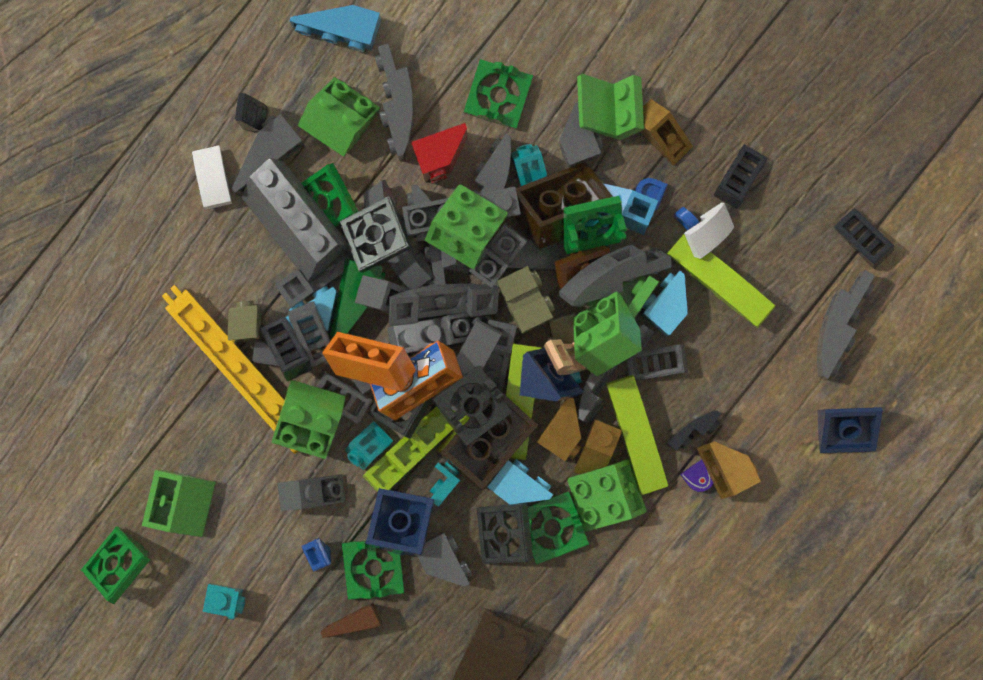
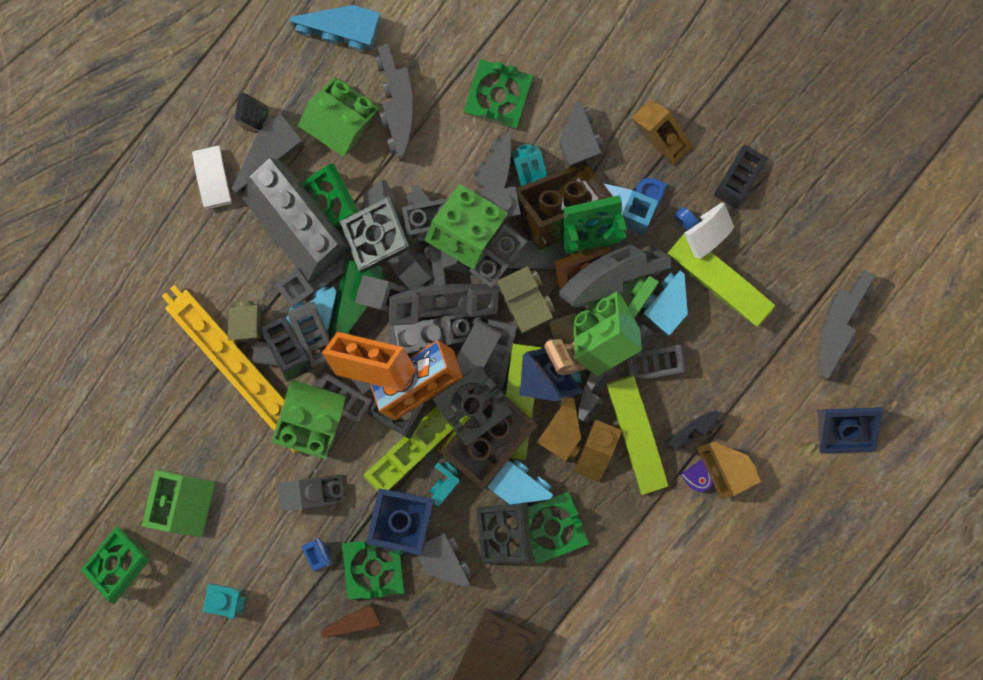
teal bracket [345,421,393,470] -> none
red slope [411,123,468,184] -> none
bright green bracket [568,459,647,532] -> none
bright green bracket [577,74,644,140] -> none
black slope [834,208,894,269] -> none

